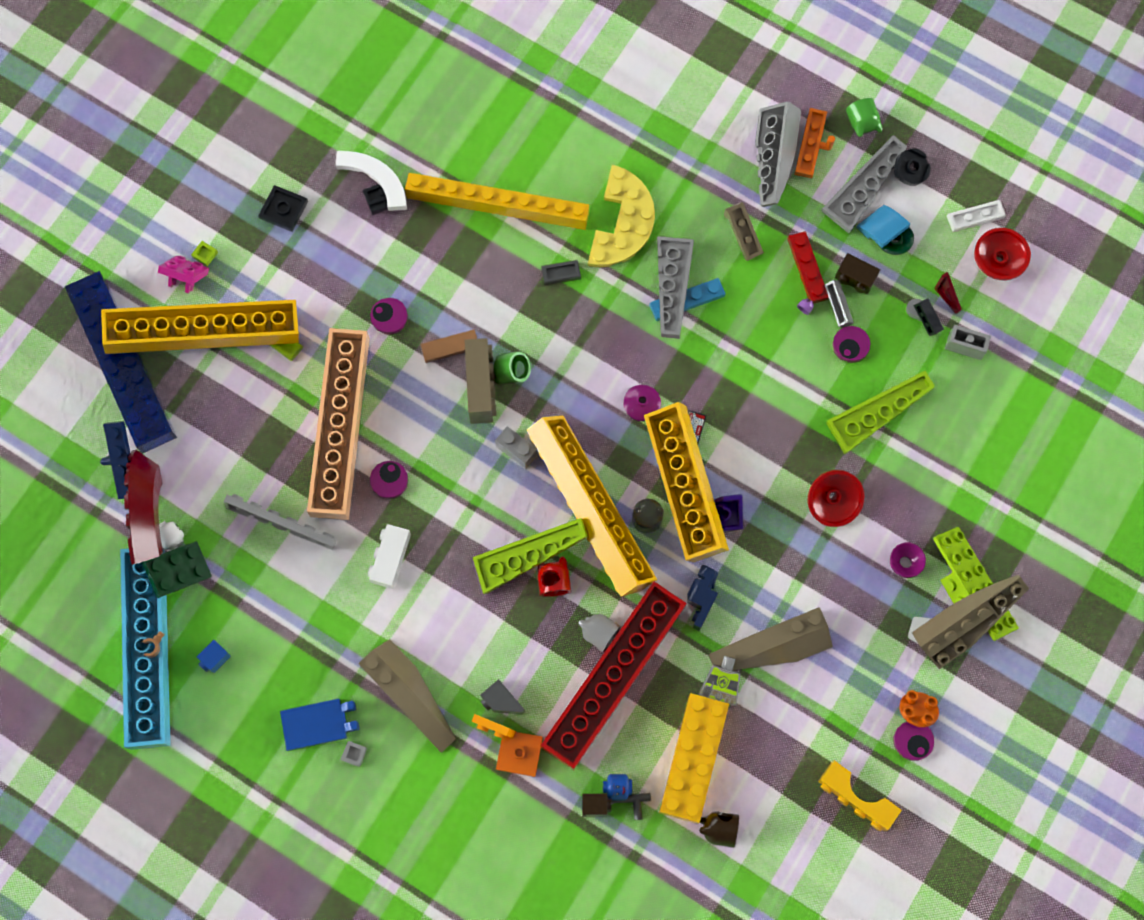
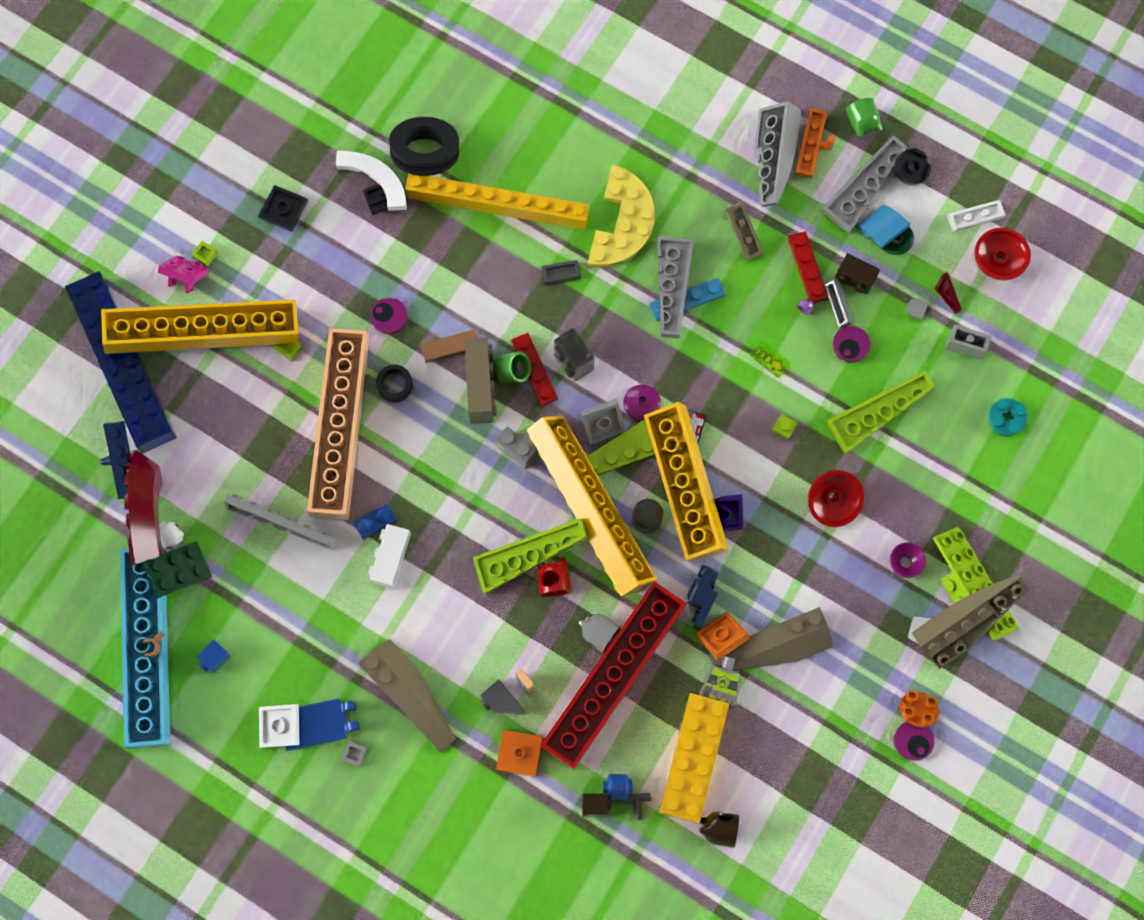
magenta tile [370,461,408,499] -> none
light orange plate [472,714,516,740] -> none
yellow arch [818,760,902,832] -> none
black piece [913,298,944,336] -> none
none -> white plate [259,704,299,748]
none -> blue tile [353,504,397,540]
none -> black tyre [376,364,413,403]
none -> black tyre [389,117,459,176]
none -> red plate [511,333,558,407]
none -> light nougat tile [515,669,534,694]
none -> clear smoke brick [553,328,595,382]
none -> light grey tile [580,399,625,445]
none -> lime wing [587,419,655,476]
none -> orange plate [695,612,750,661]
none -> clear neon green tile [750,340,791,379]
none -> lime plate [772,413,798,440]
none -> teal plate [988,398,1027,437]

